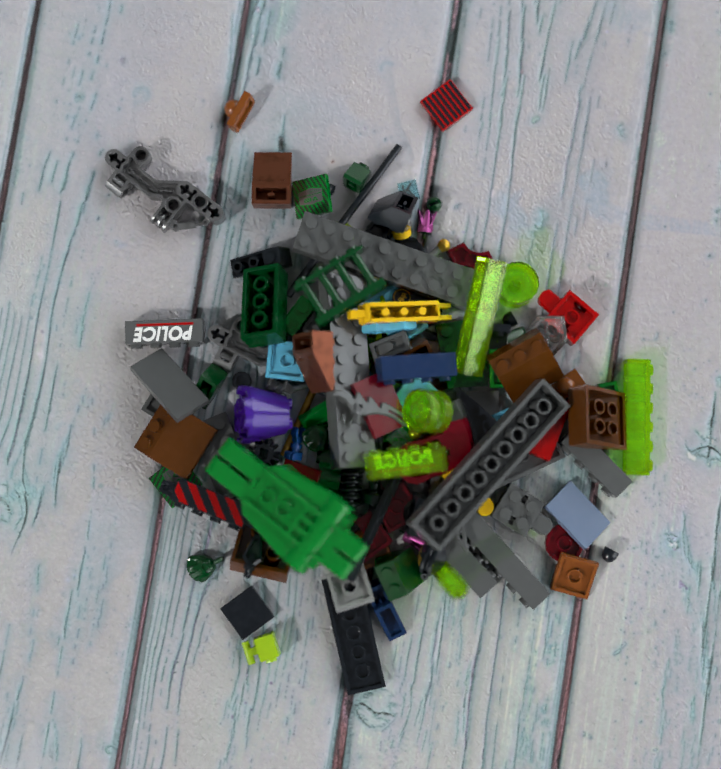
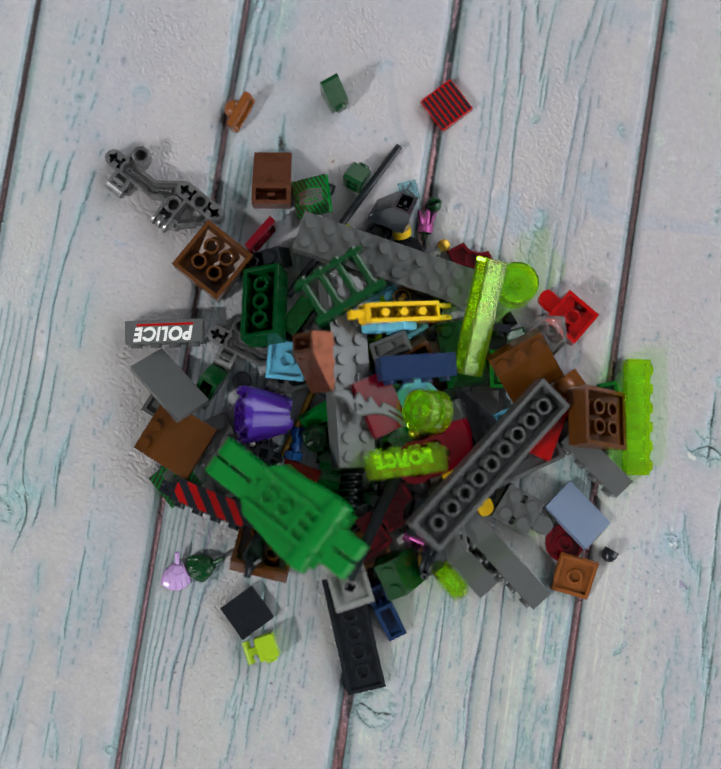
none -> lavender piece [161,551,191,591]
none -> reddish brown slope [172,220,253,303]
none -> dark red tile [244,216,278,254]
none -> dark green slope [320,73,348,114]

